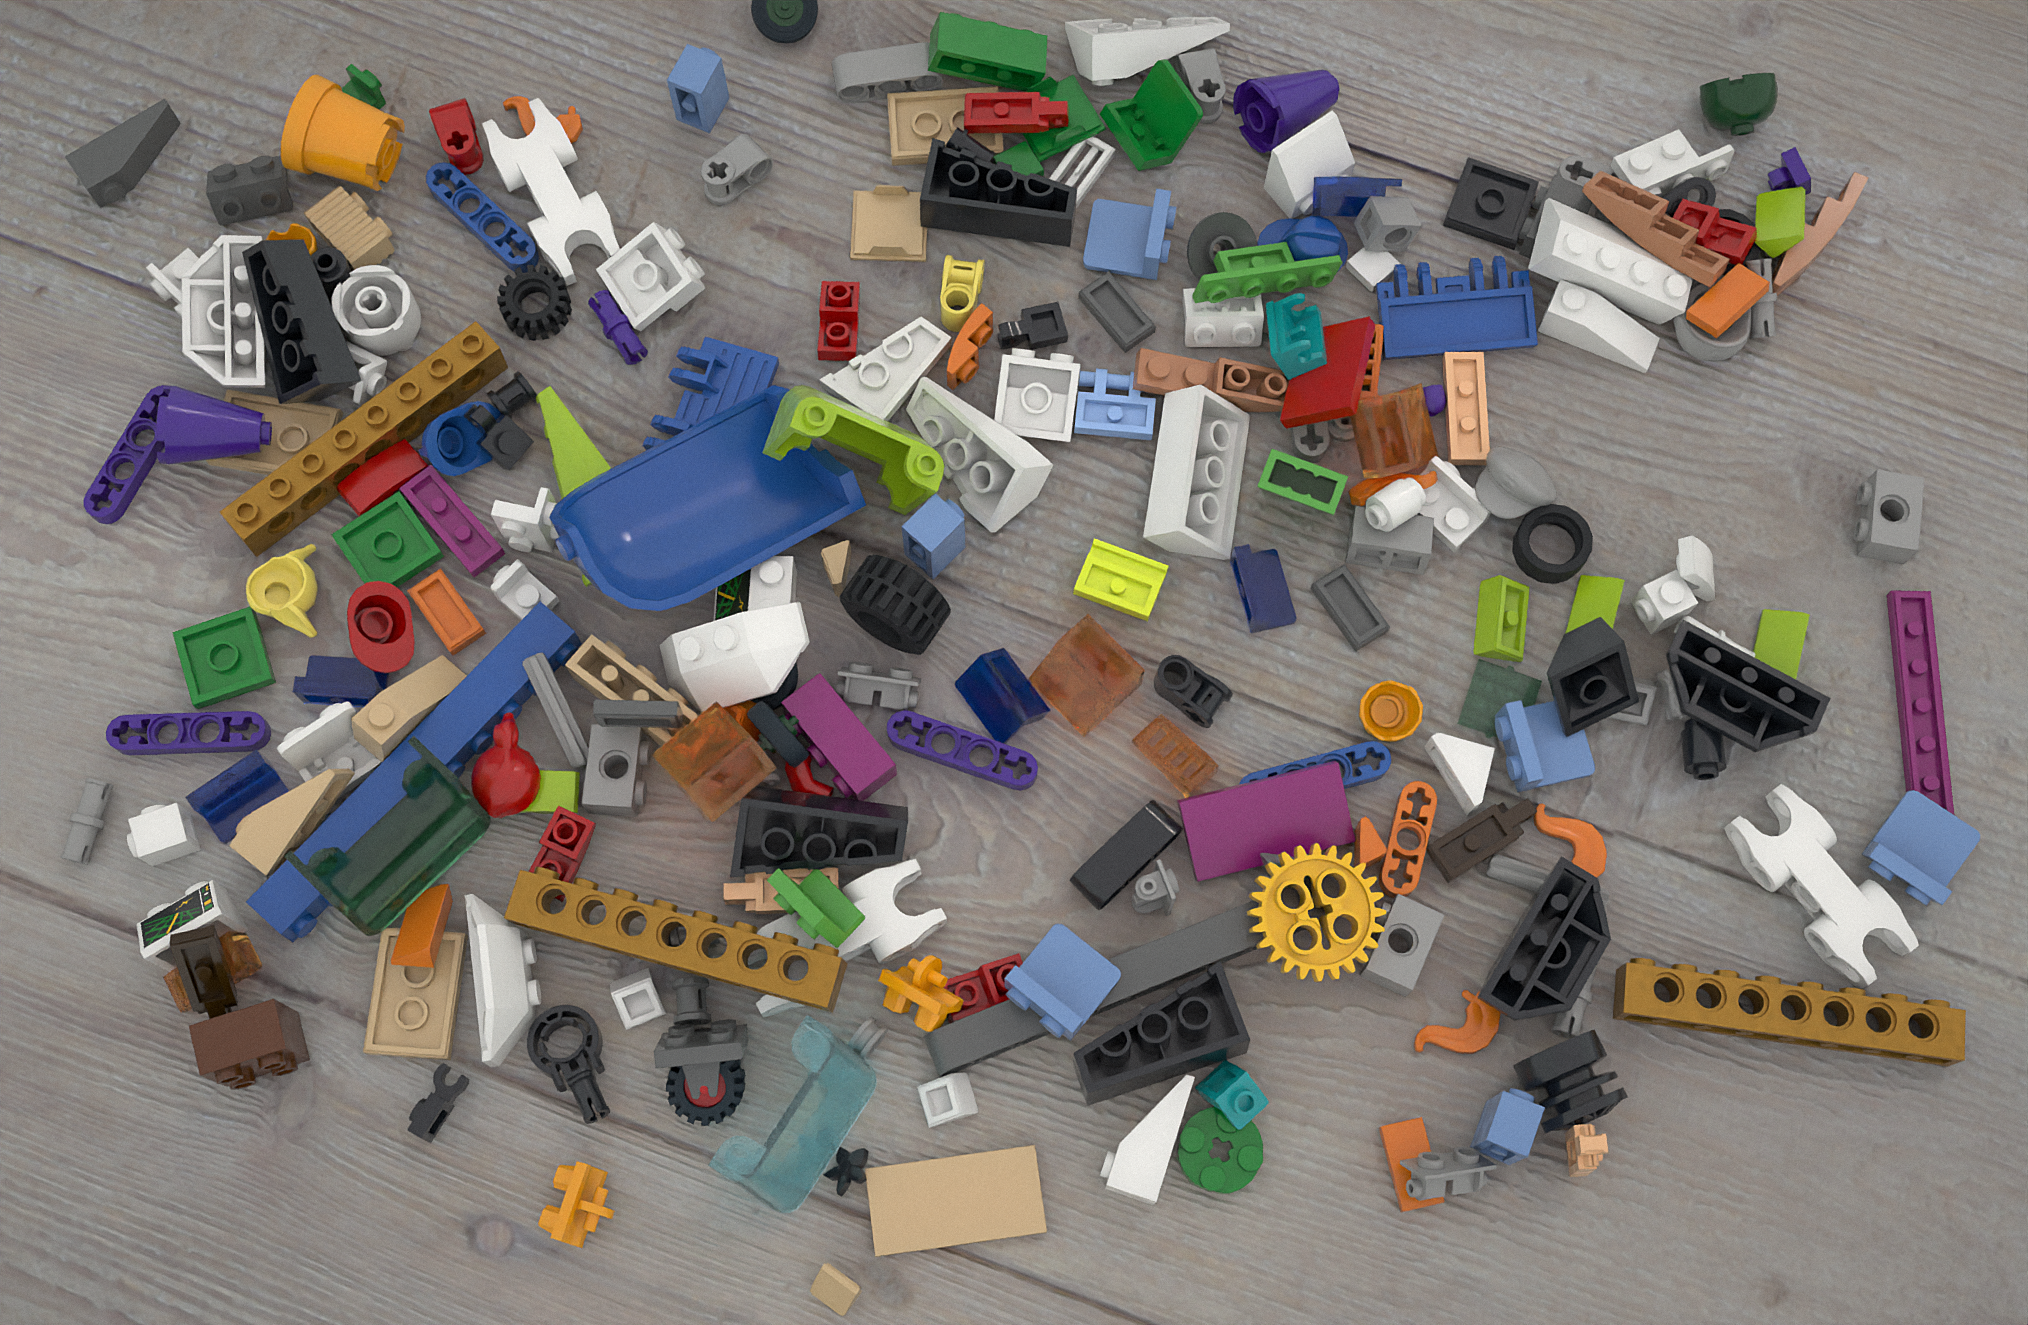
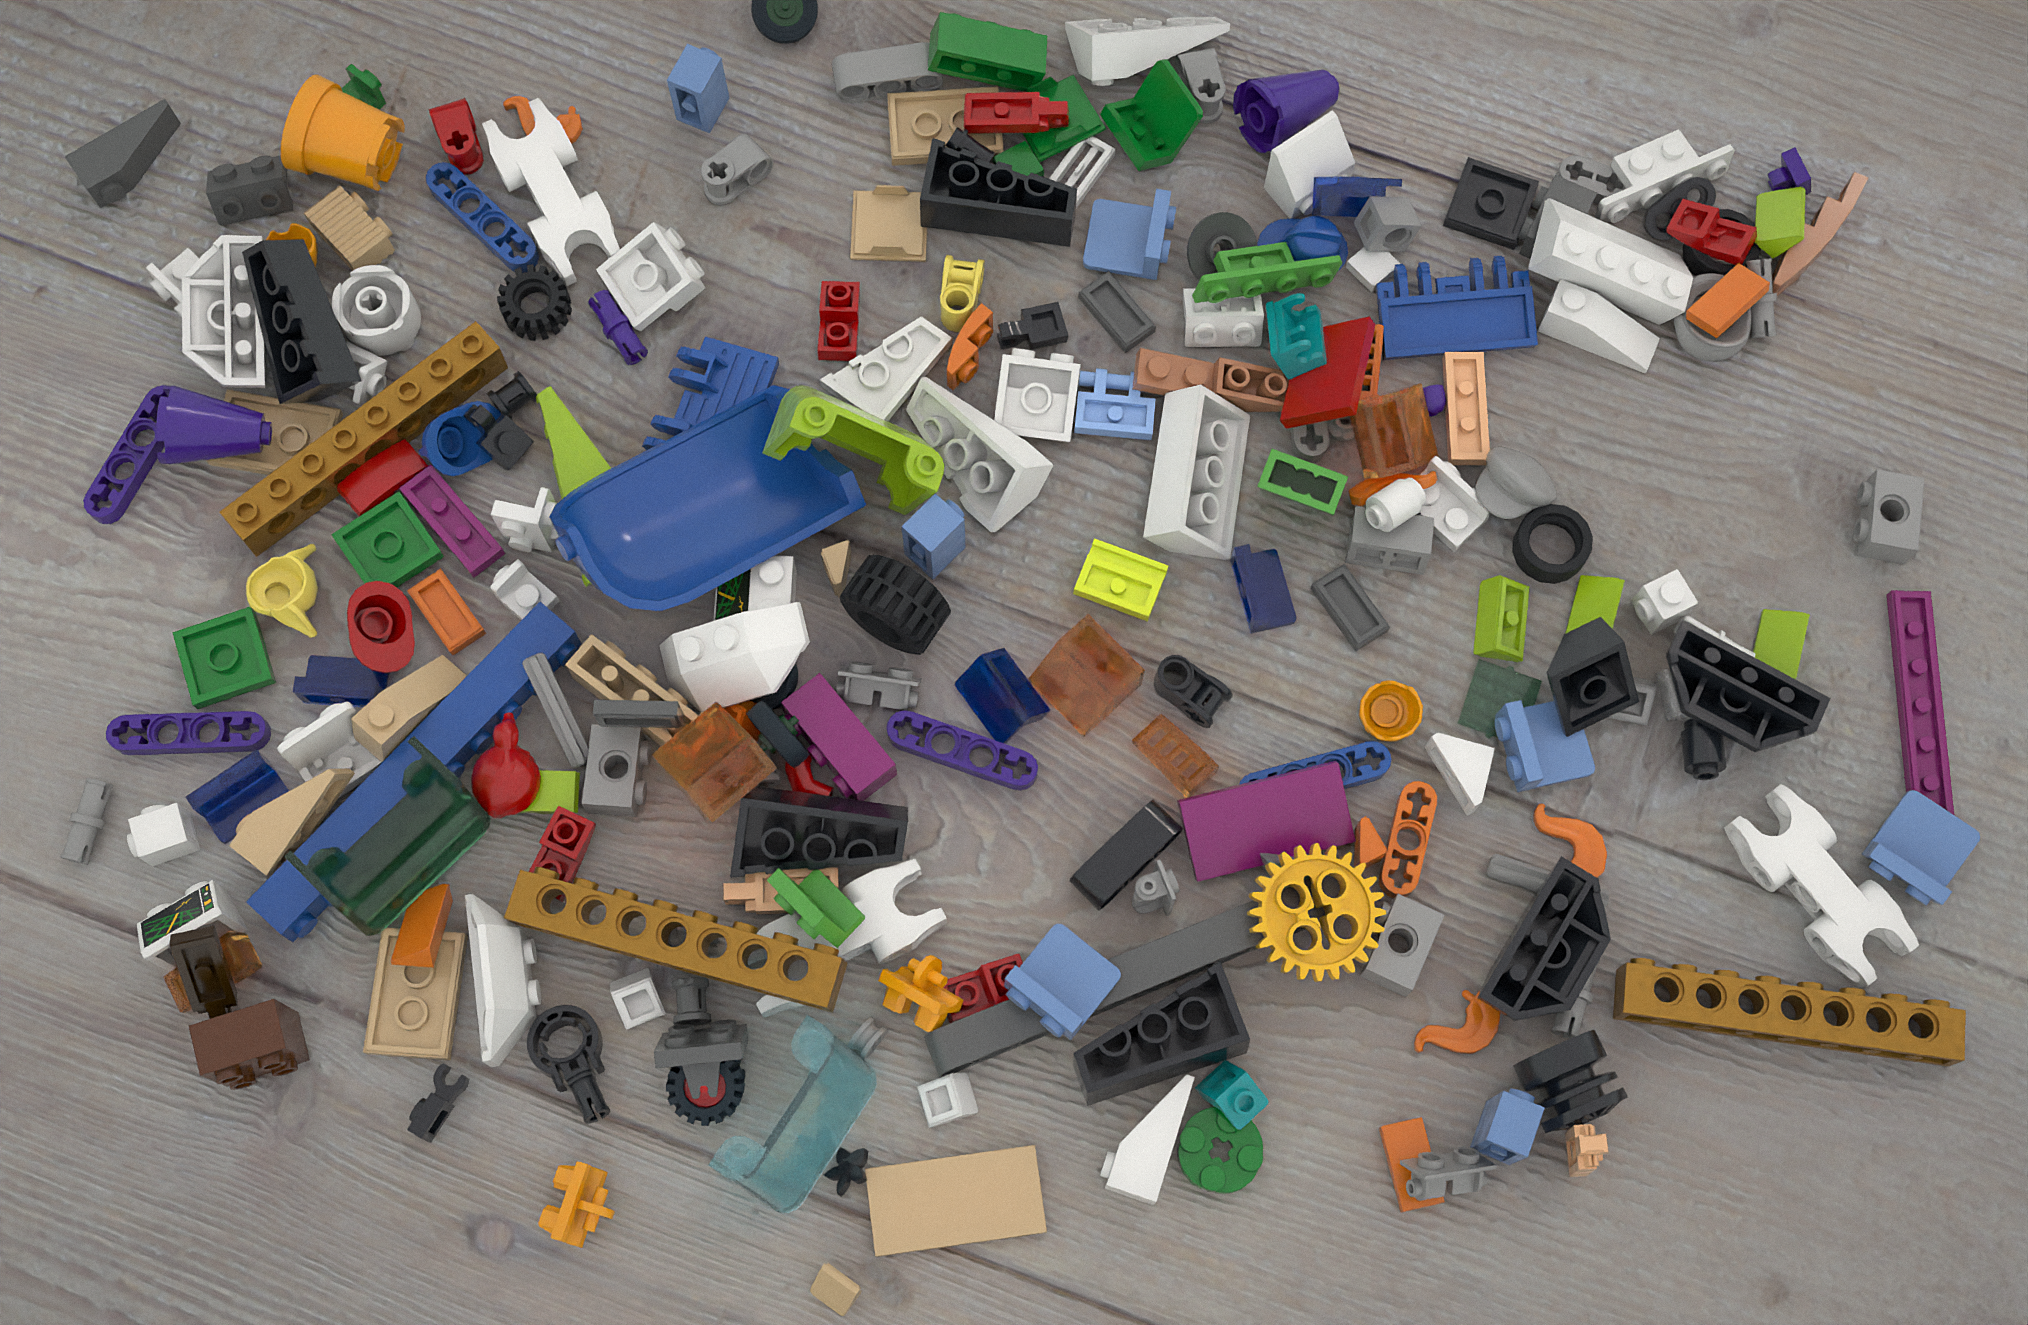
black brick [311,247,353,298] -> none
dark brown hinge [1426,798,1537,883] -> none
nougat slope [1582,171,1730,287] -> none
white slope [1676,535,1715,602] -> none
dark green cylinder [1699,73,1778,136] -> none

